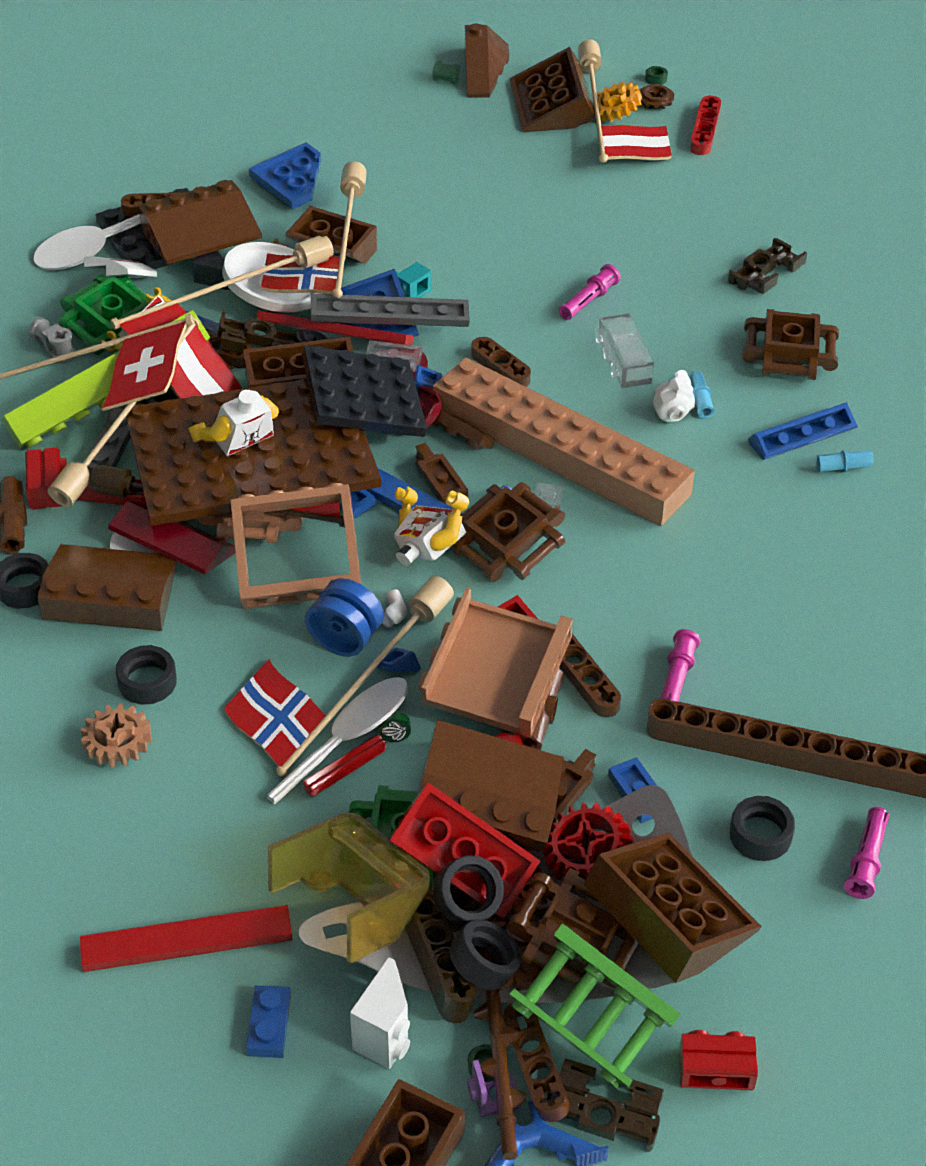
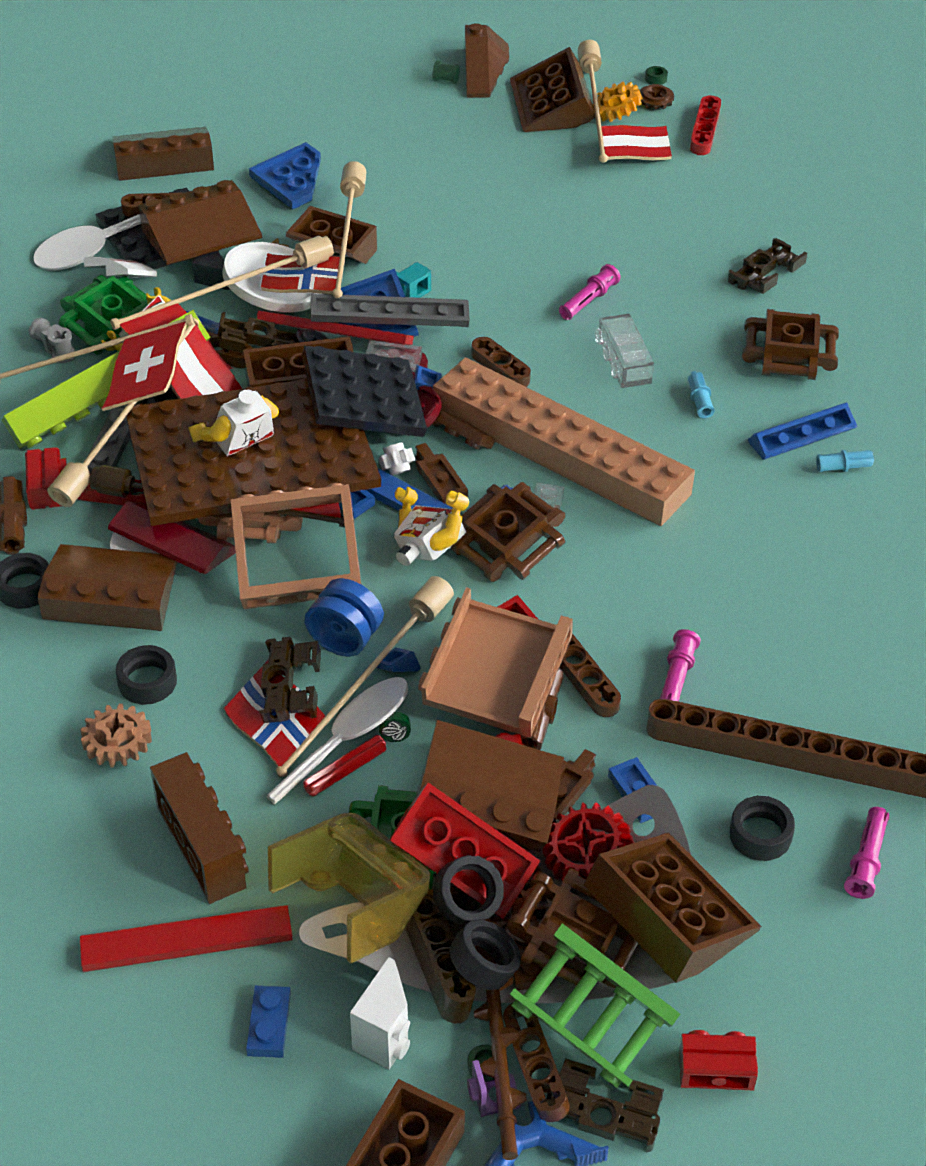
white arm [382,589,408,628] -> none
white head [653,370,695,422] -> none
none -> reddish brown slope [112,126,214,181]
none -> reddish brown brick [150,752,249,904]
none -> dark brown piece [259,637,321,723]
none -> white gear [378,443,415,476]

